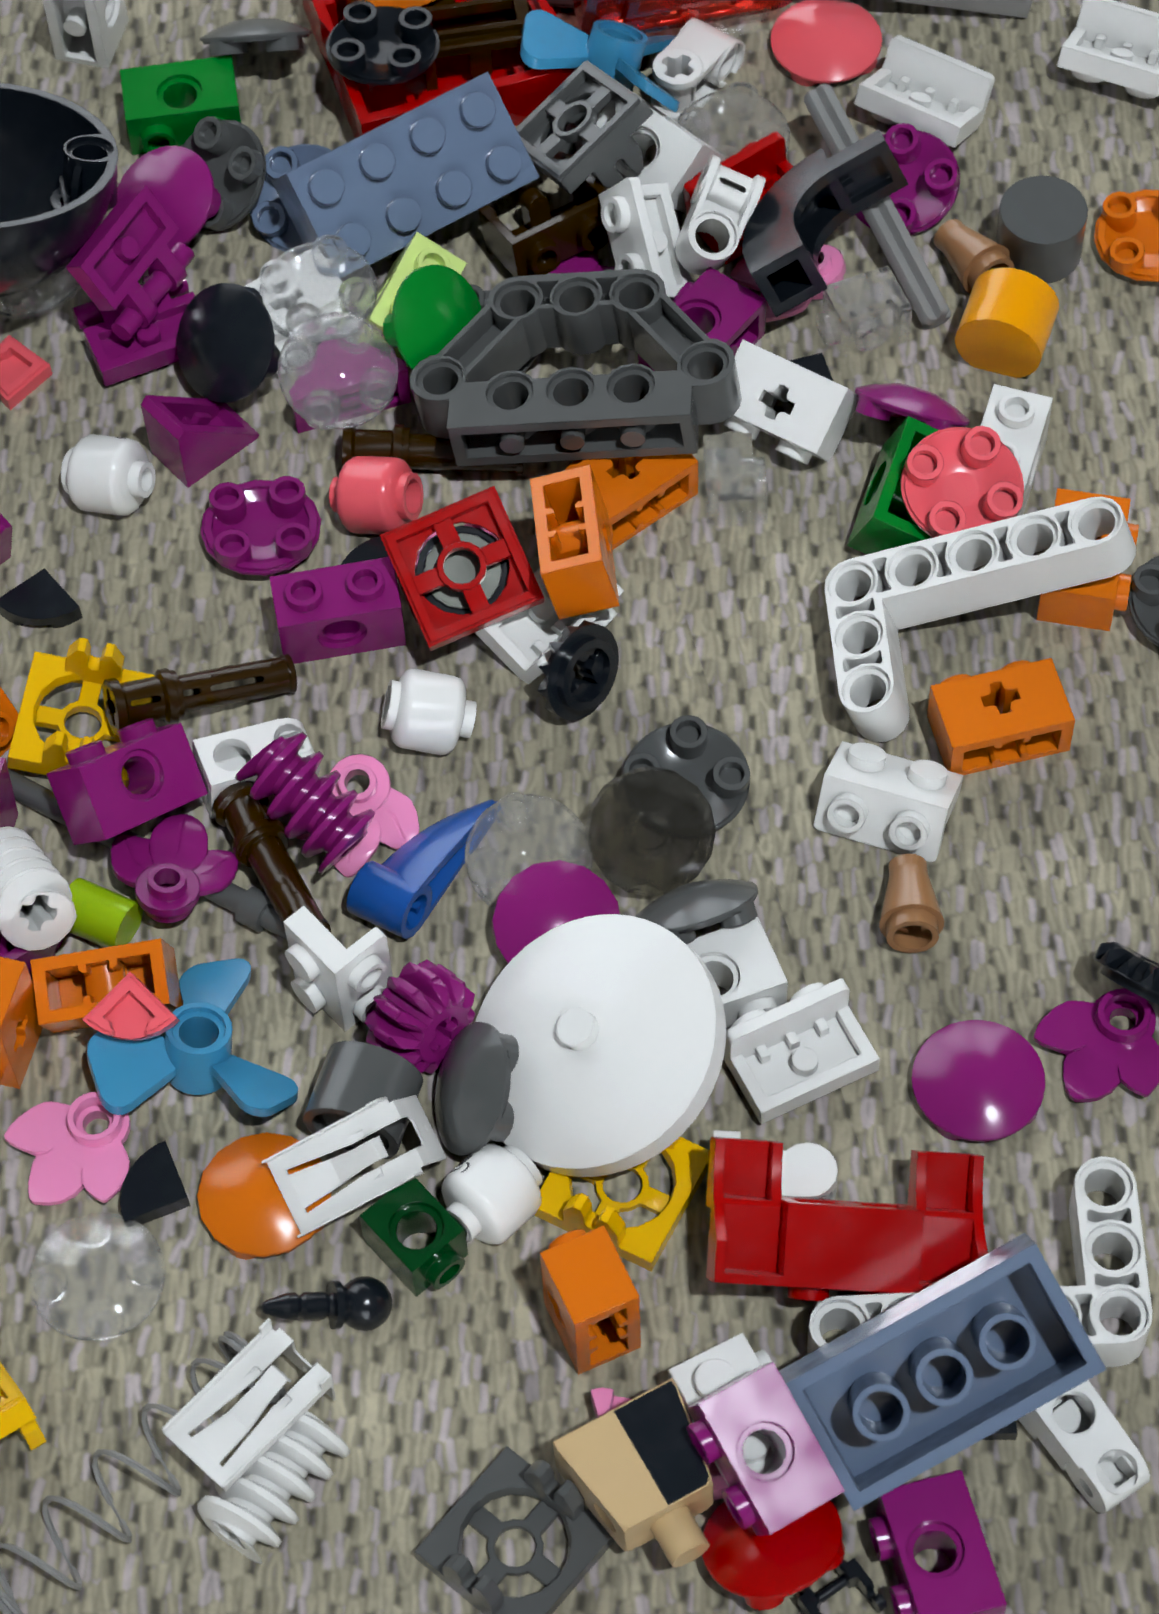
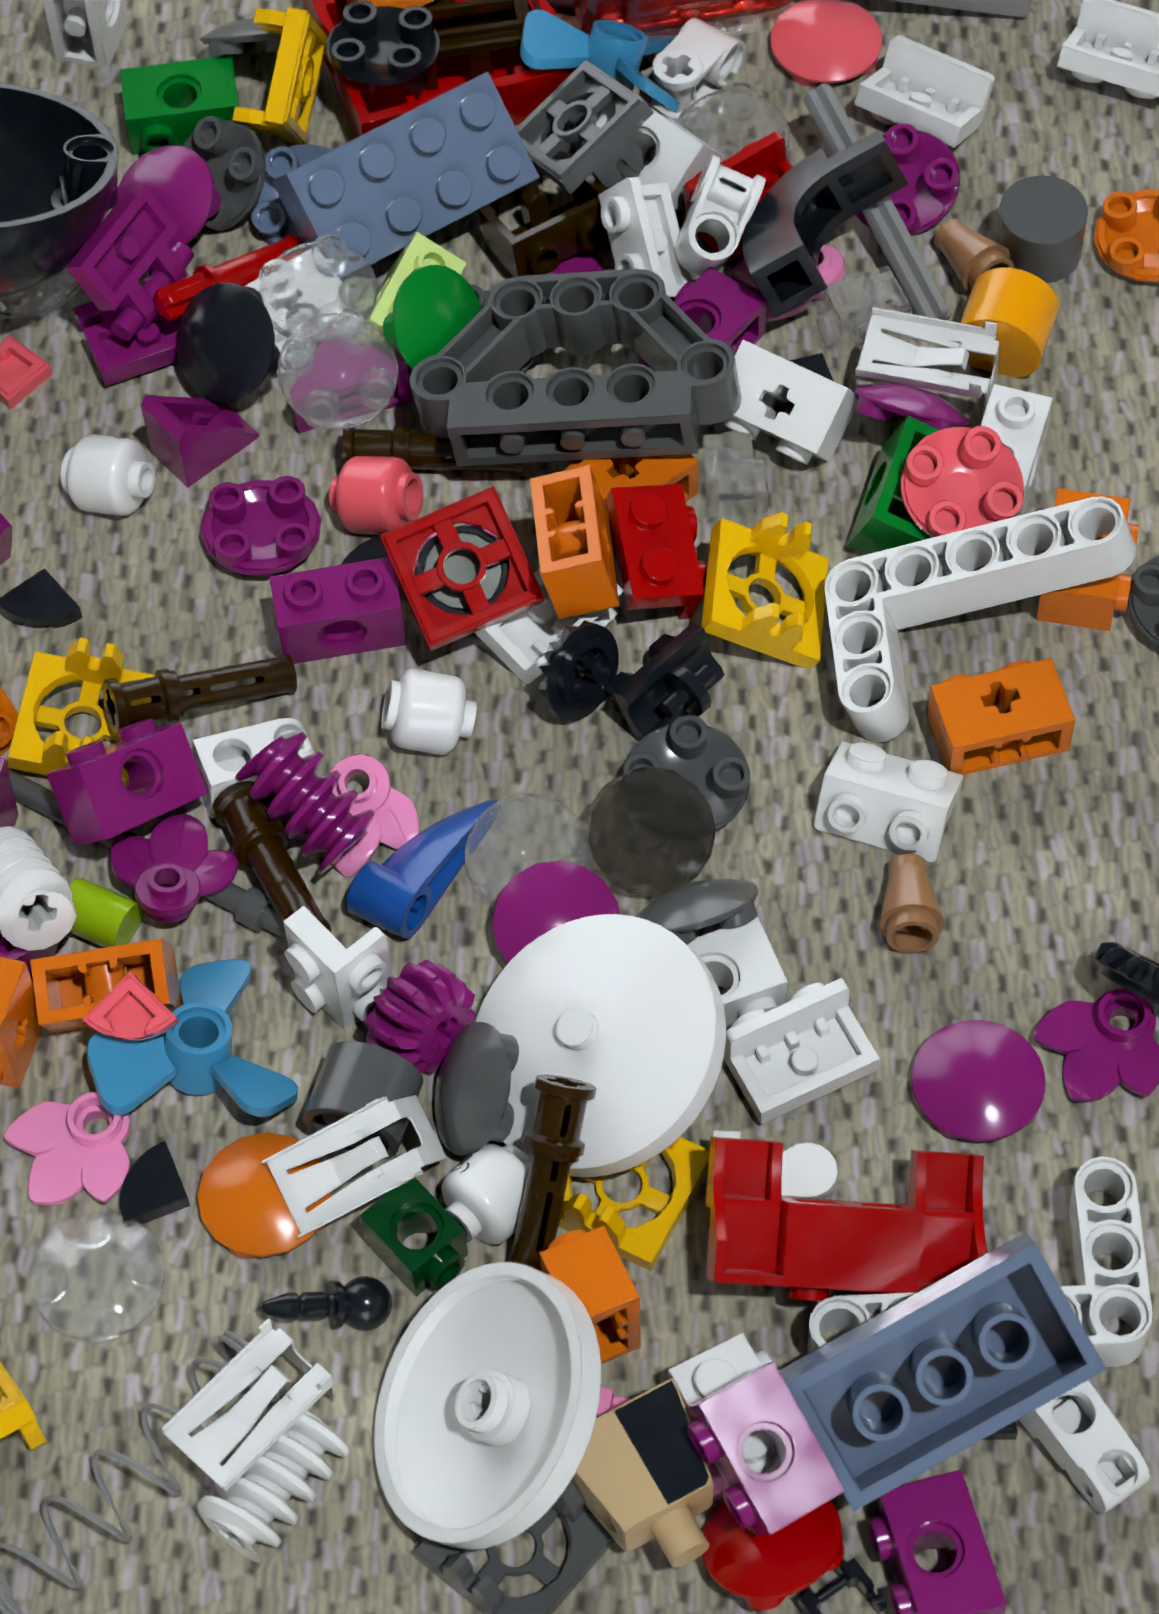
none -> red axle [154,234,307,321]
none -> yellow piece [232,7,328,144]
none -> white dish [374,1262,601,1550]
none -> dark brown pin [510,1075,597,1271]
none -> red bracket [606,484,707,620]
none -> black hips [606,623,725,741]
none -> yellow piece [701,512,829,669]
none -> white piece [855,307,1000,416]

